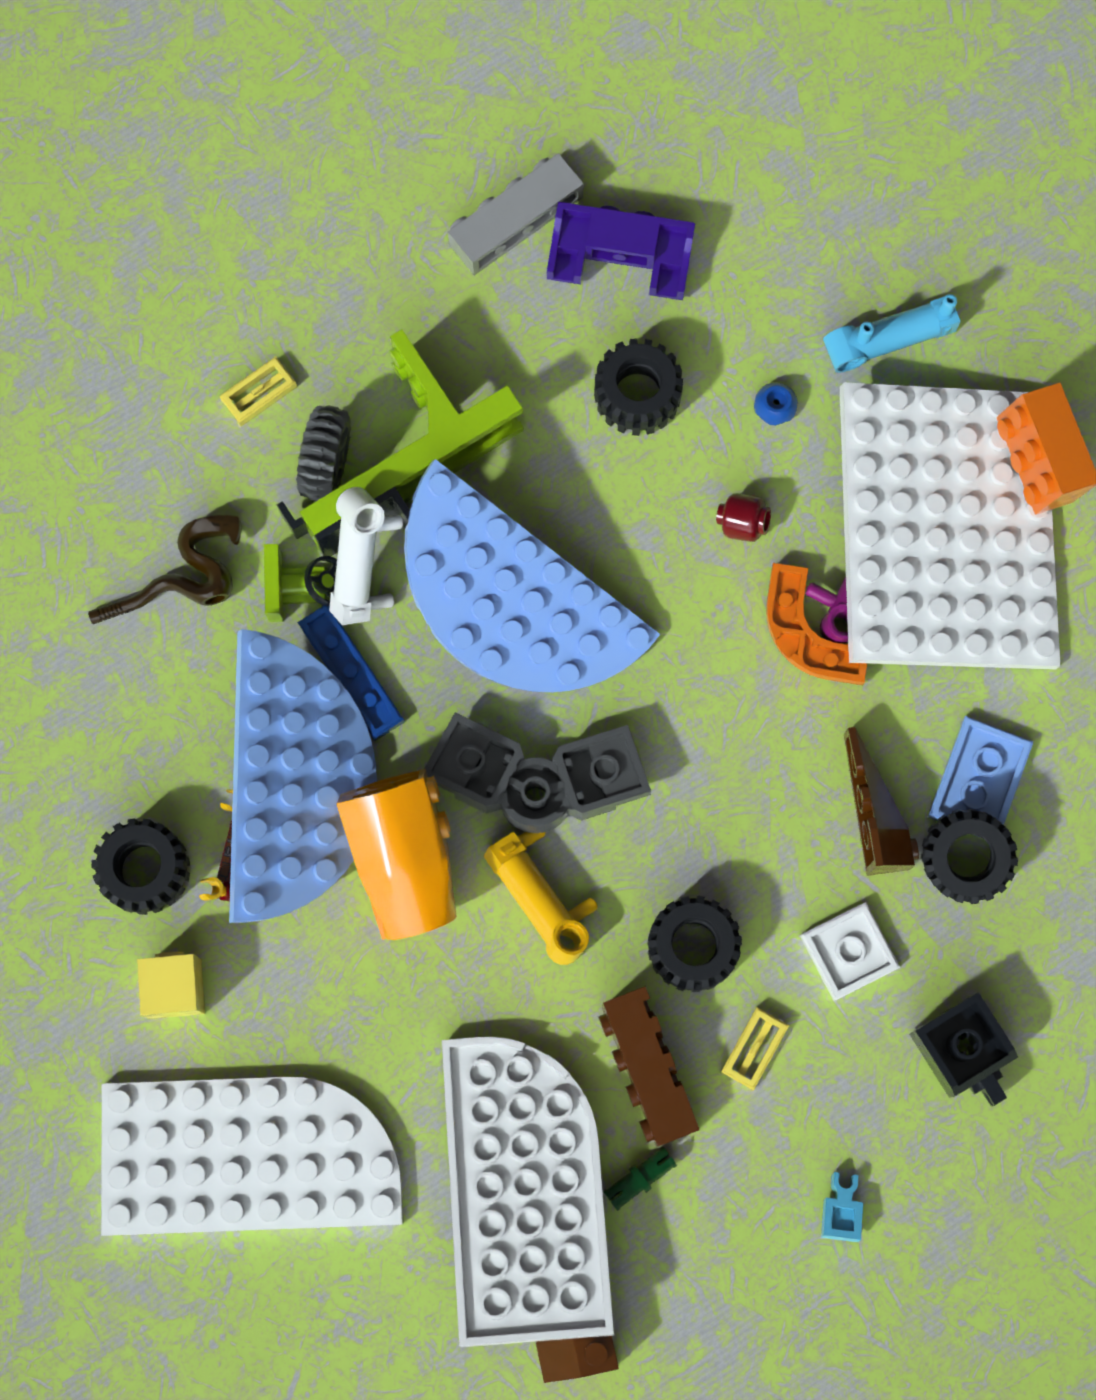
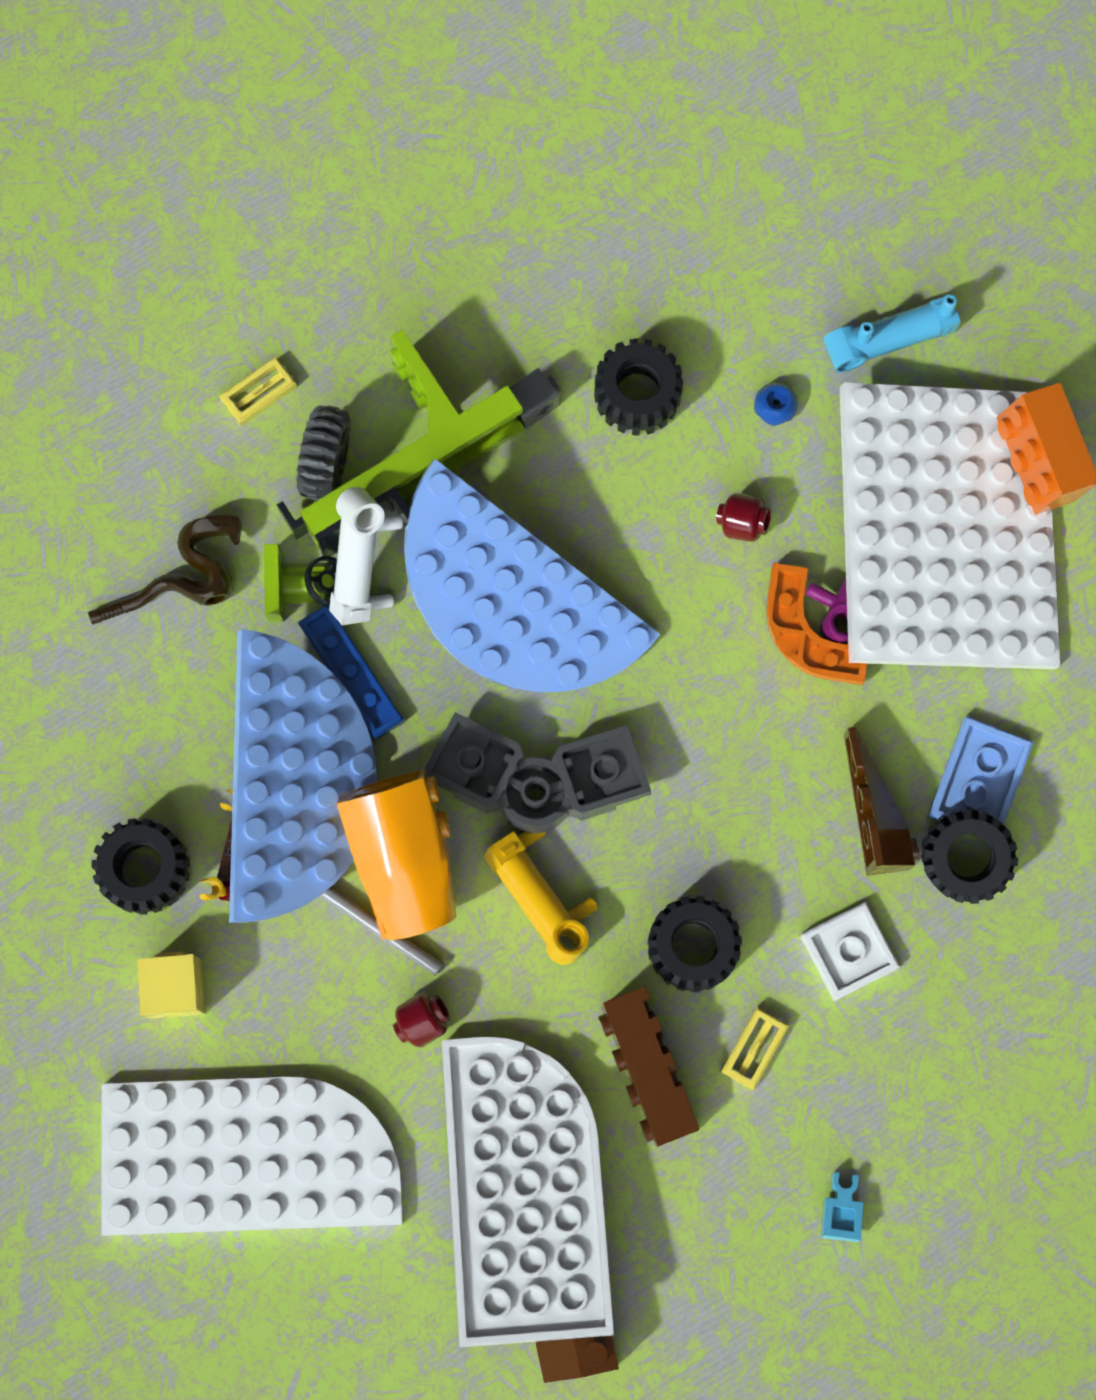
light grey brick [448,153,584,276] -> none
dark purple bracket [547,202,695,300] -> none
dark green pin [603,1146,677,1211] -> none
black hinge [909,992,1018,1107] -> none
none -> light grey bar [319,887,444,976]
none -> dark red head [393,992,450,1048]
none -> dark grey brick [510,368,561,429]

